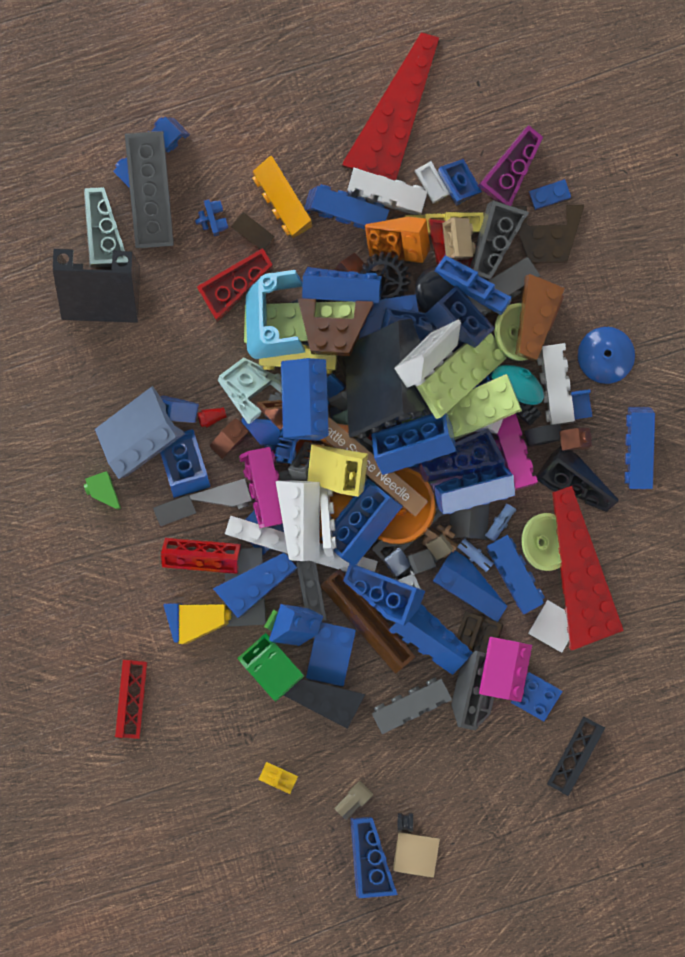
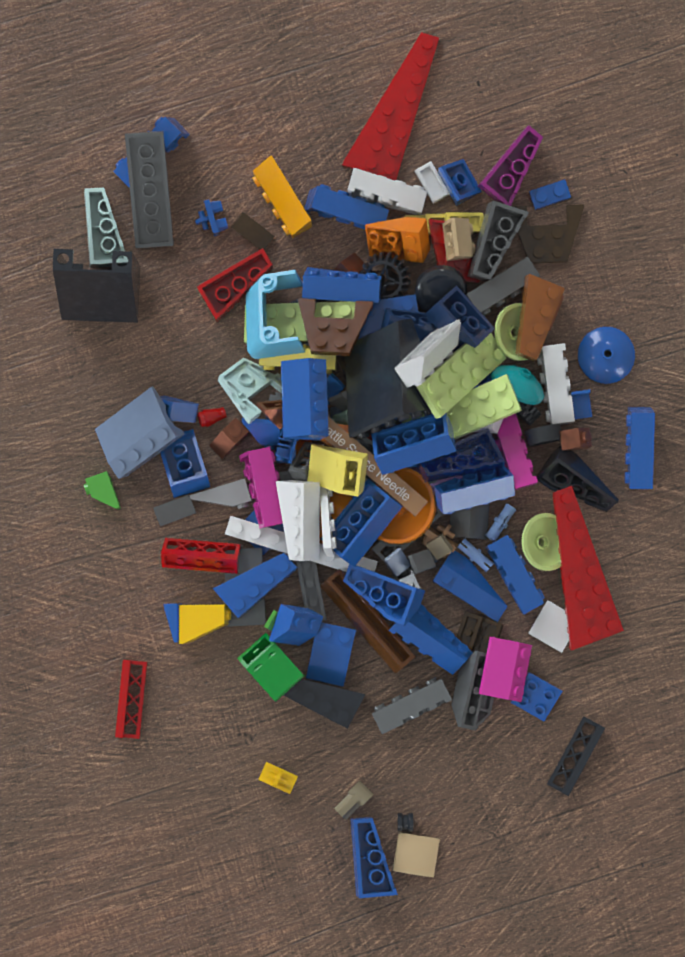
blue slope [435,255,511,315] -> none

